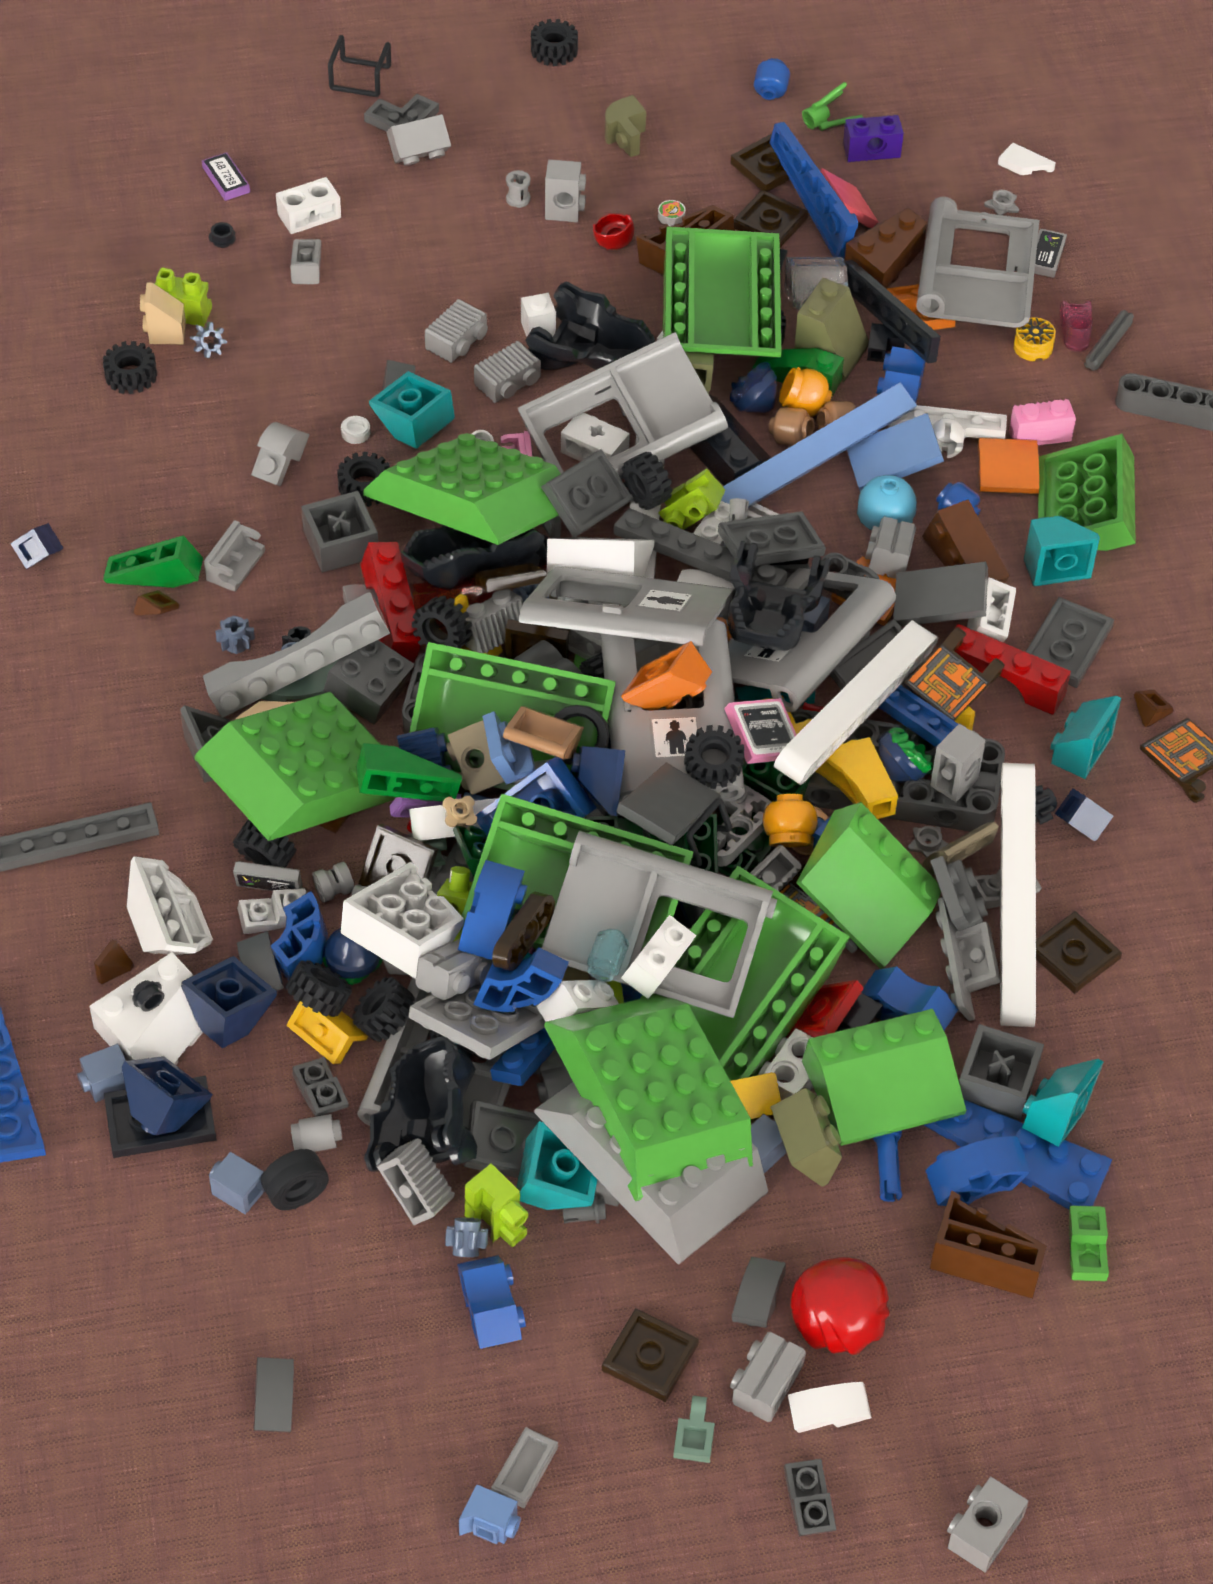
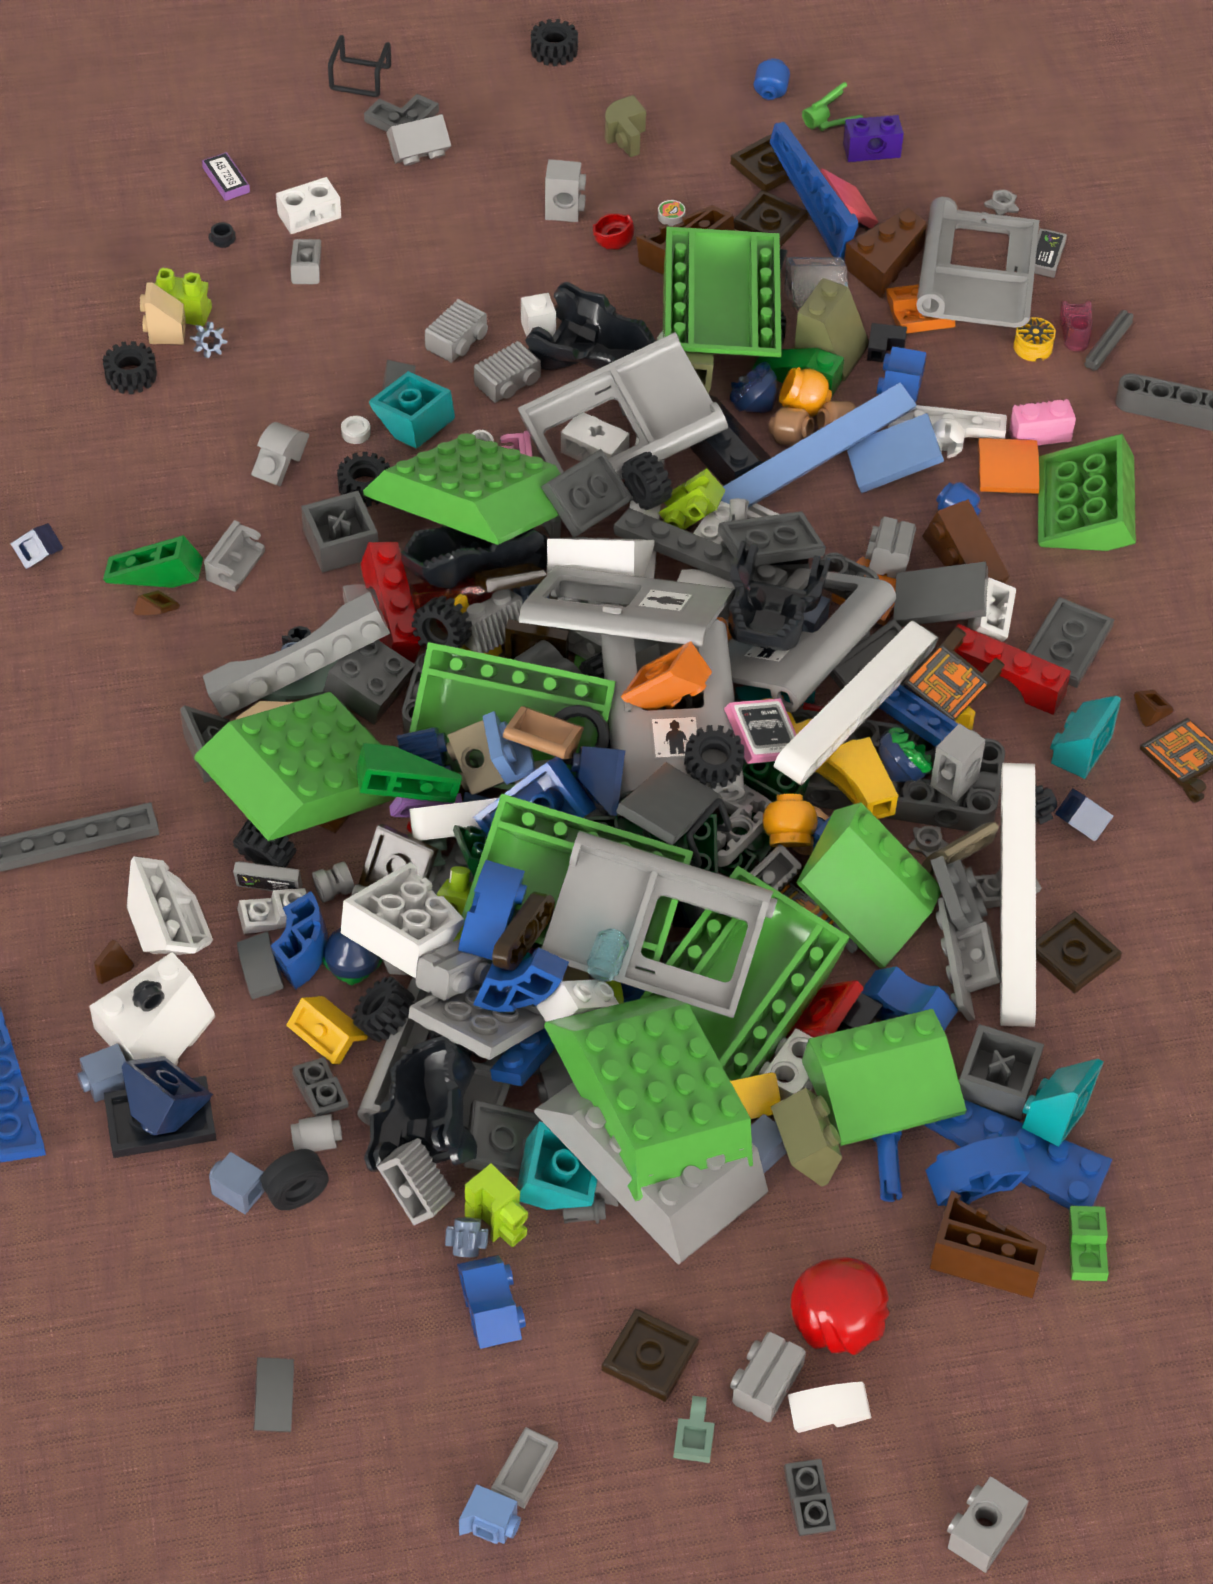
dark blue slope [181,956,277,1048] -> none
sand blue gear [215,615,255,654] -> none
black tyre [286,960,352,1017] -> none
tan plate [442,796,477,828] -> none
light grey bush [506,170,531,208] -> none
white brick [621,915,697,999] -> none
dark grey slope [732,1256,786,1328] -> none
black tile [841,259,941,364] -> none
medium azure cylinder [857,475,917,530] -> none
white tile [998,143,1056,175] -> none
teal slope [1024,516,1100,586] -> none

